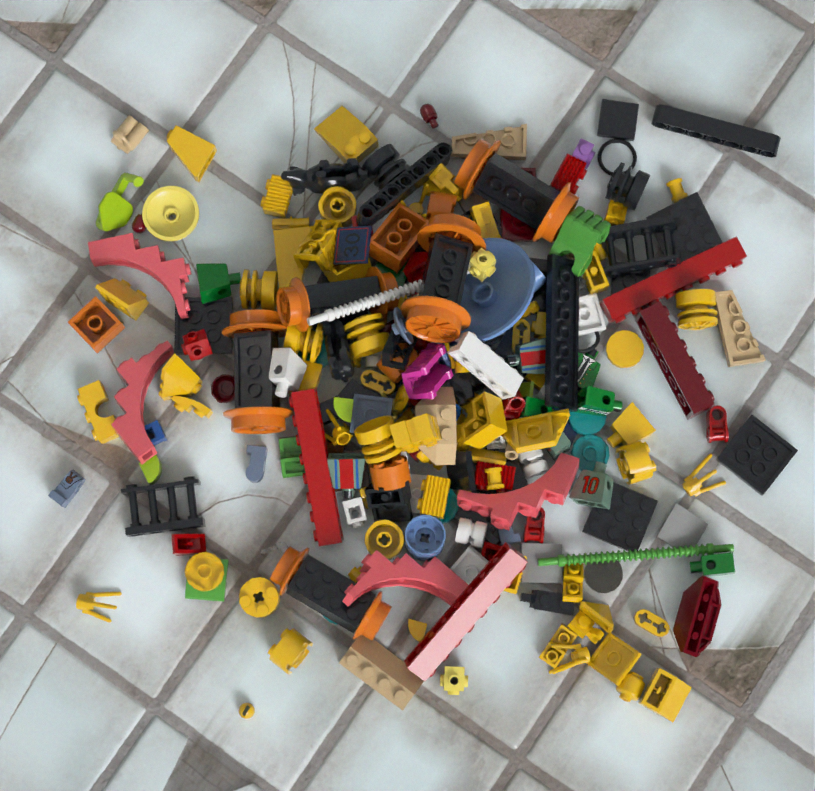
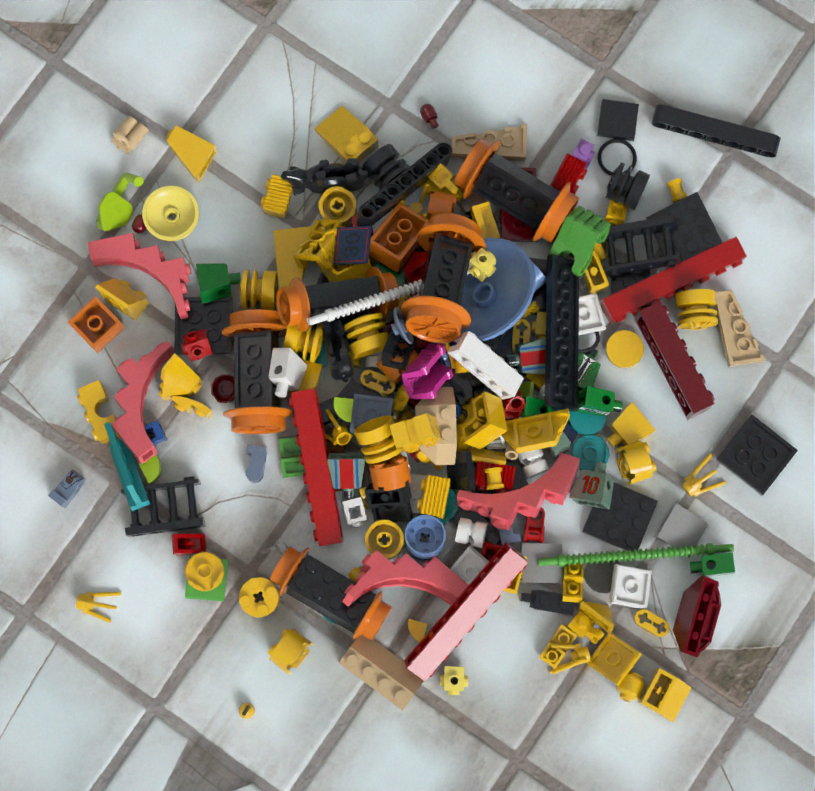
yellow axle [272,216,309,230] -> none
red piece [706,405,729,443] -> none
none -> teal fence [104,422,150,511]
none -> white plate [609,564,652,610]

